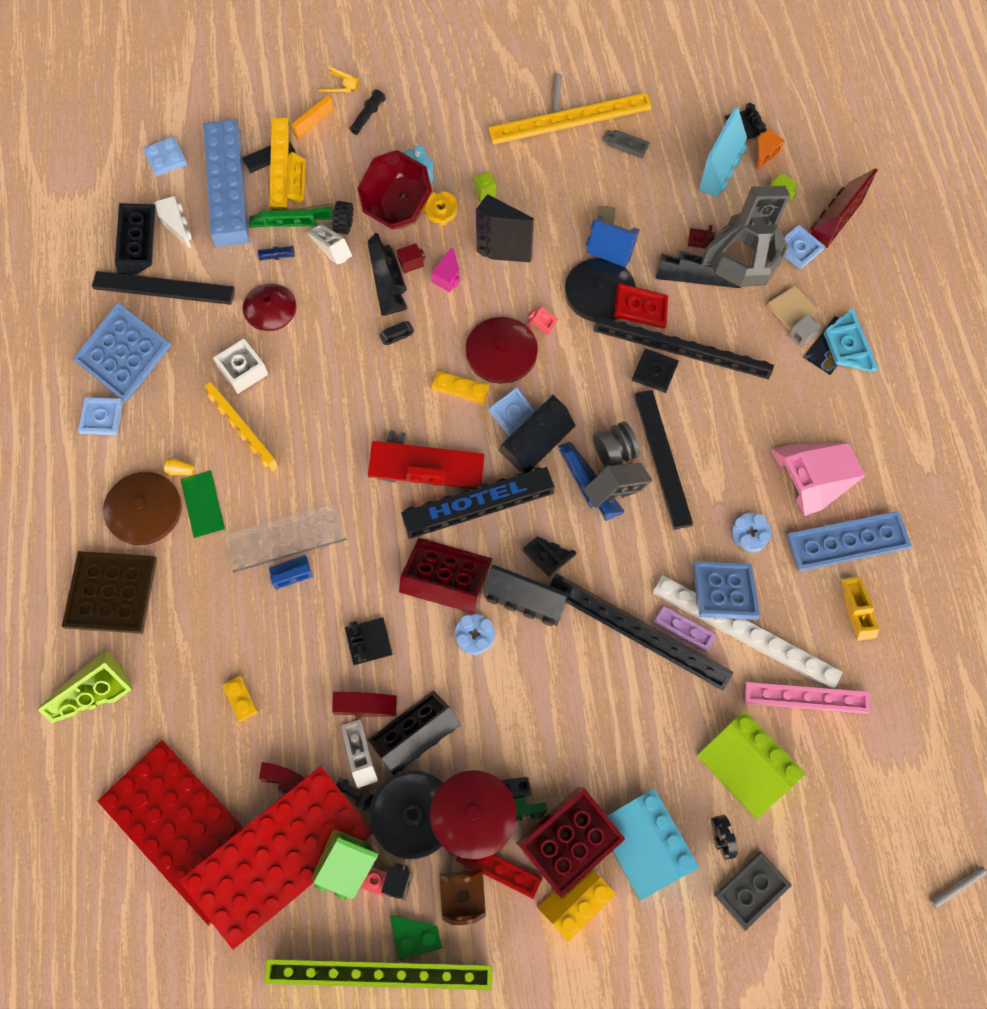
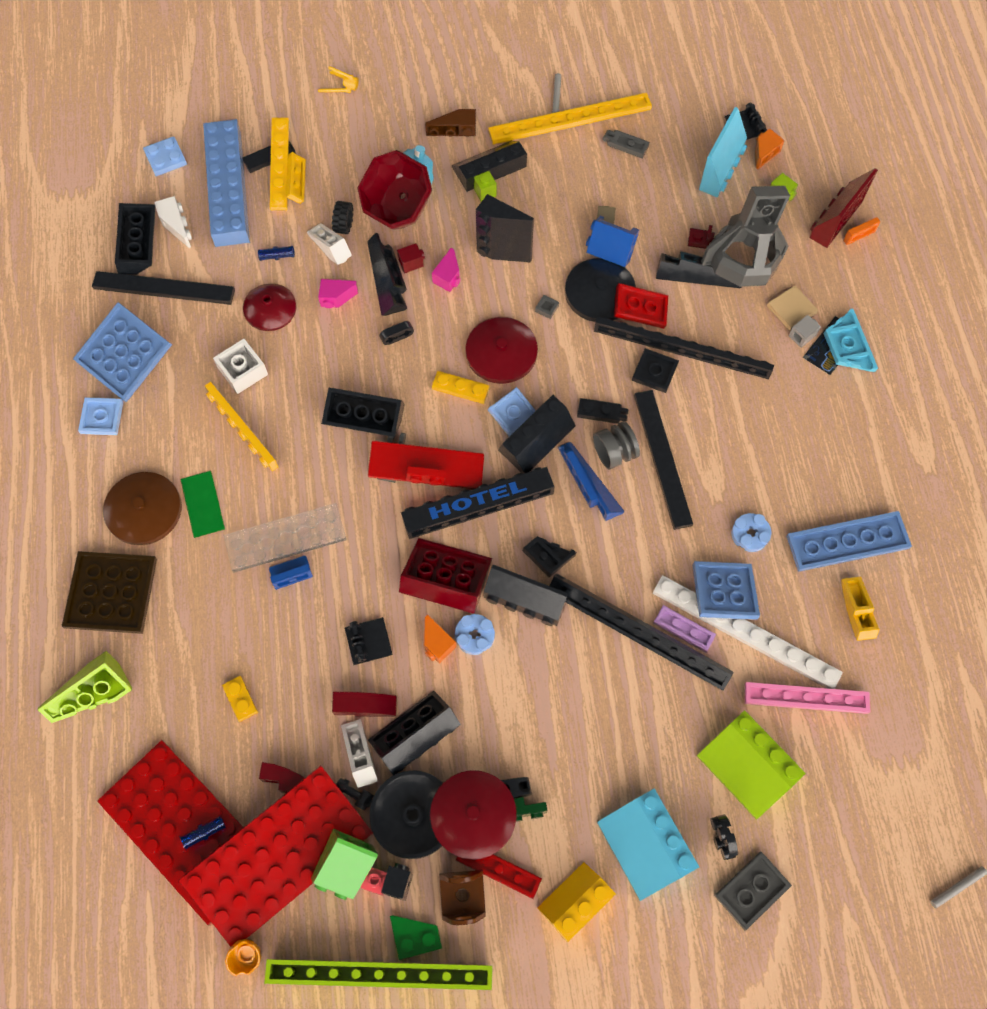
yellow cone [164,457,194,476] -> none
green wedge [249,203,334,228] -> none
light orange tile [292,95,334,138] -> none
black pin [349,89,386,135] -> none
yellow plate [424,191,458,225] -> none
dark red slope [516,787,625,898] -> none
coral bracket [526,306,558,335] -> none
dark grey wedge [583,462,653,508] -> none
bright pink wedge [772,443,866,516] -> none
light blue plate [784,225,825,270] -> none
none -> clear blue pin [180,816,226,850]
none -> light orange hair [225,939,262,976]
none -> dark pink slope [318,279,358,308]
none -> black slope [321,387,405,437]
none -> orange slope [424,615,456,664]
none -> reddish brown slope [425,109,476,137]
none -> black slope [452,141,527,192]
none -> dark grey tile [535,295,559,319]
none -> black hinge [577,398,629,424]
none -> orange tile [843,217,881,245]

